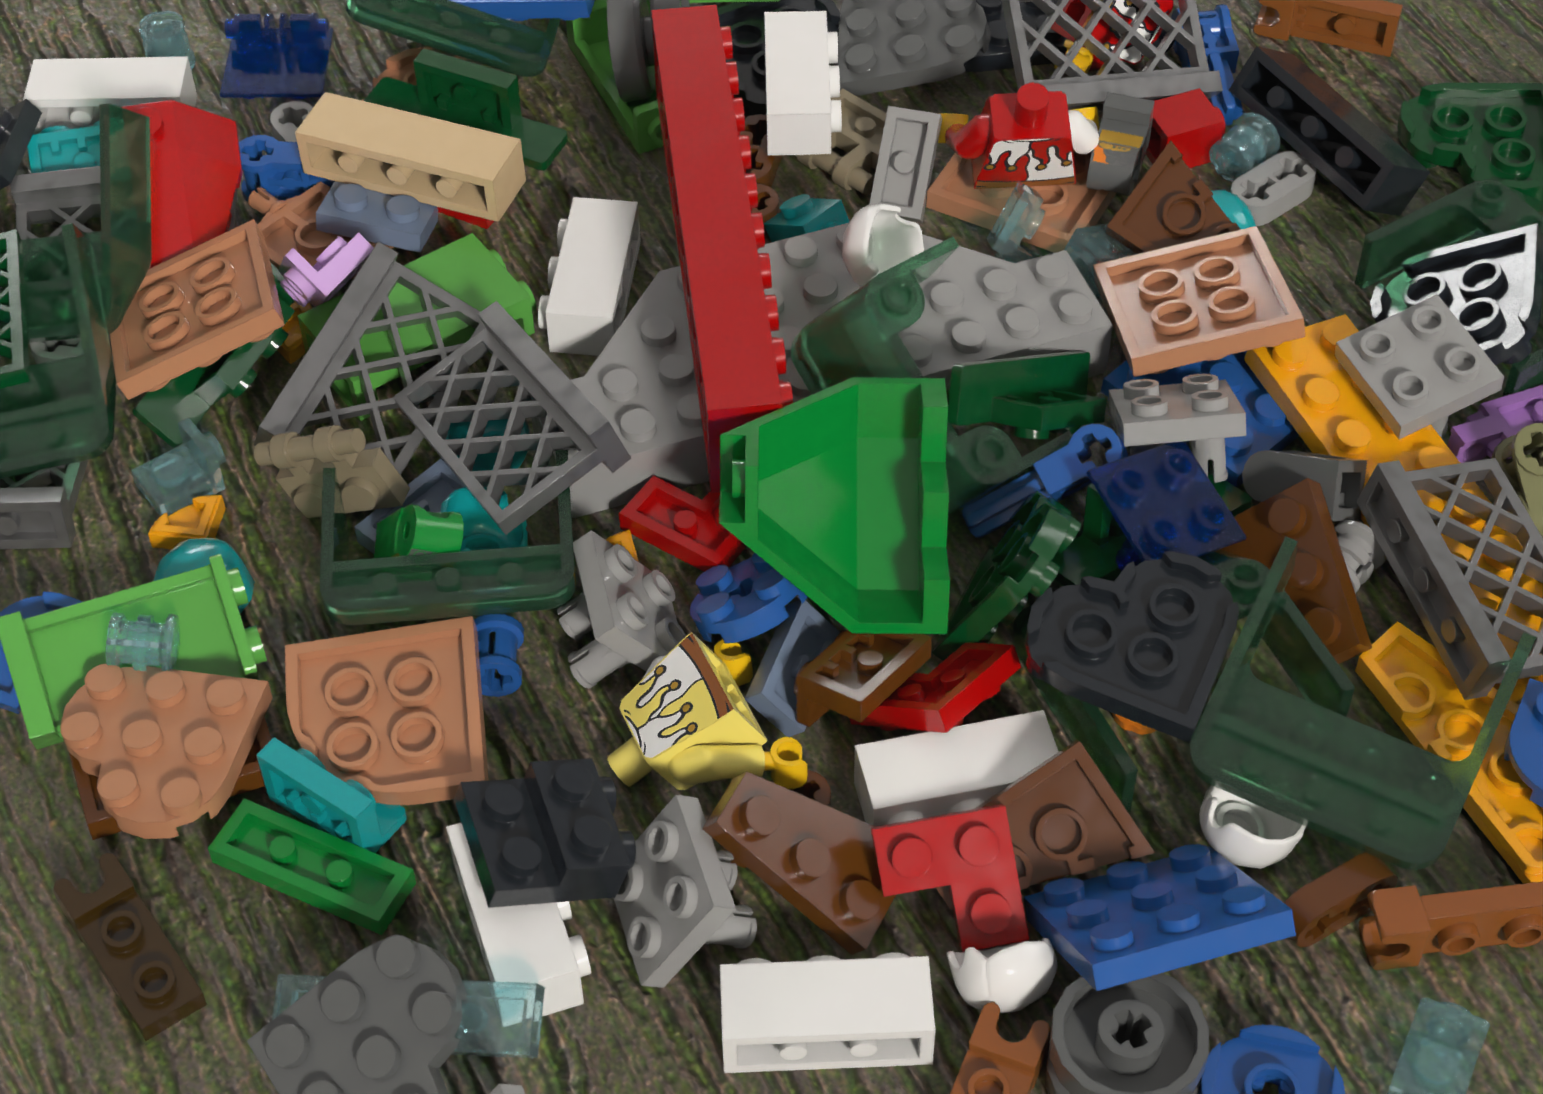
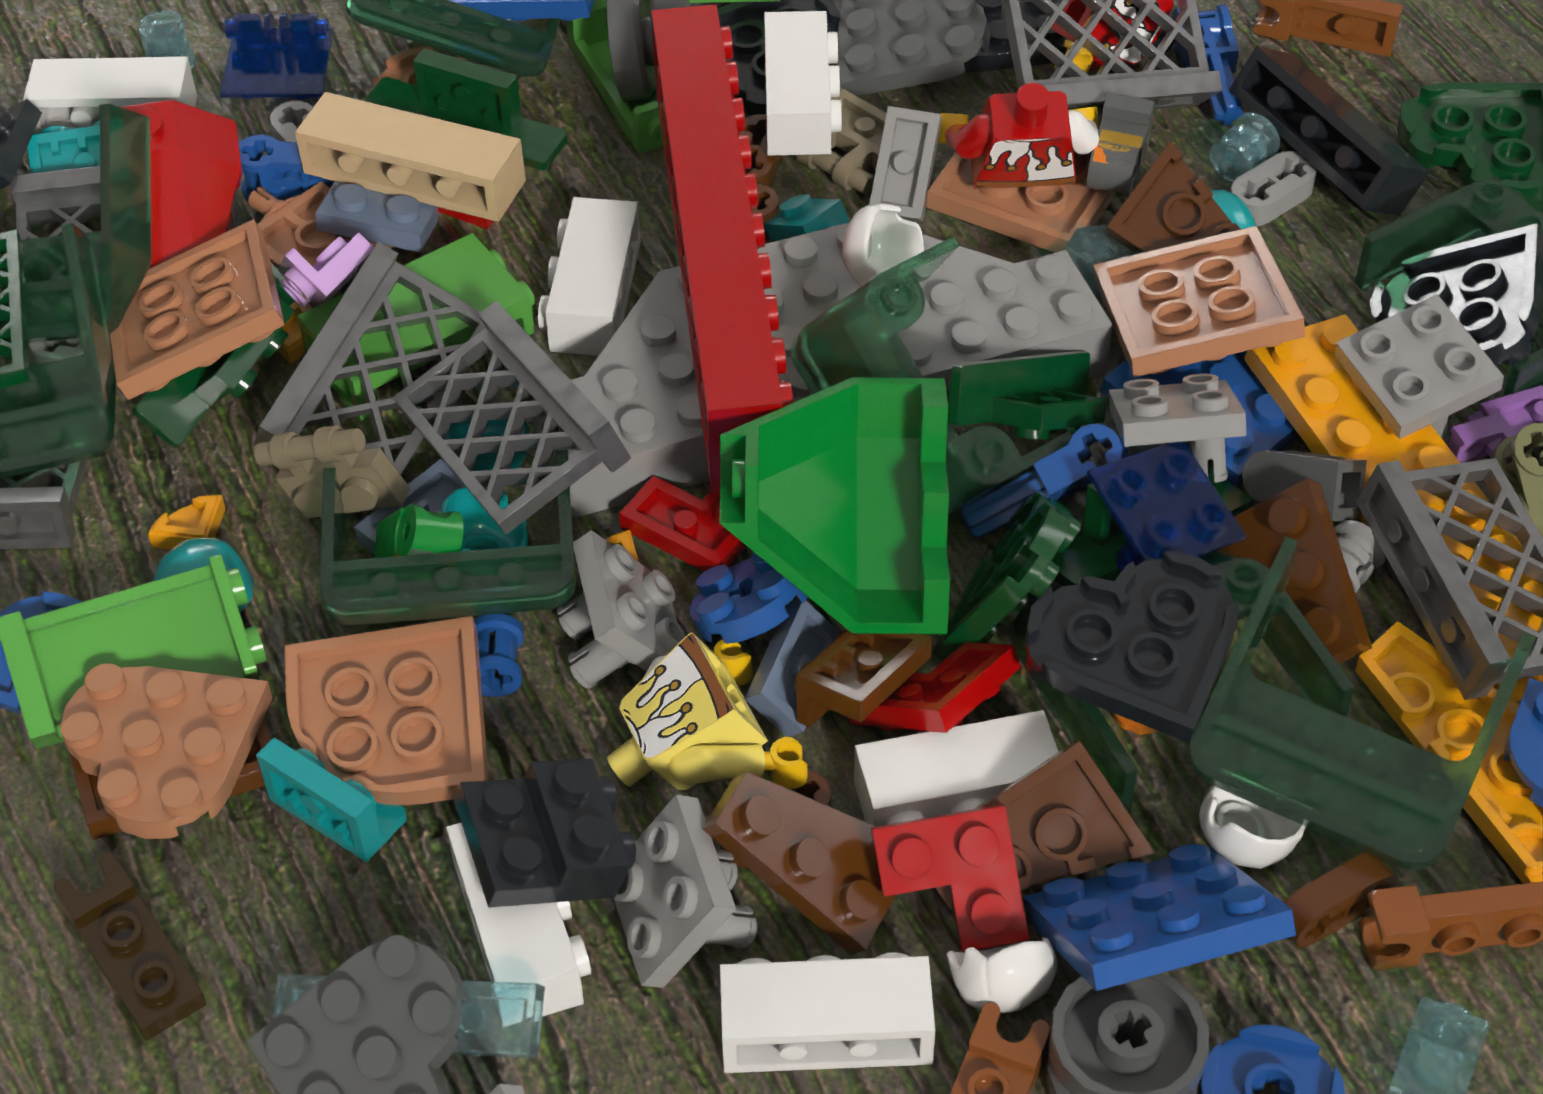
clear light blue bush [106,613,180,671] -> none
clear light blue bracket [131,417,226,516] -> none
green plate [208,798,416,935] -> none
clear light blue bracket [987,181,1045,263] -> none
red brick [1146,88,1226,168] -> none

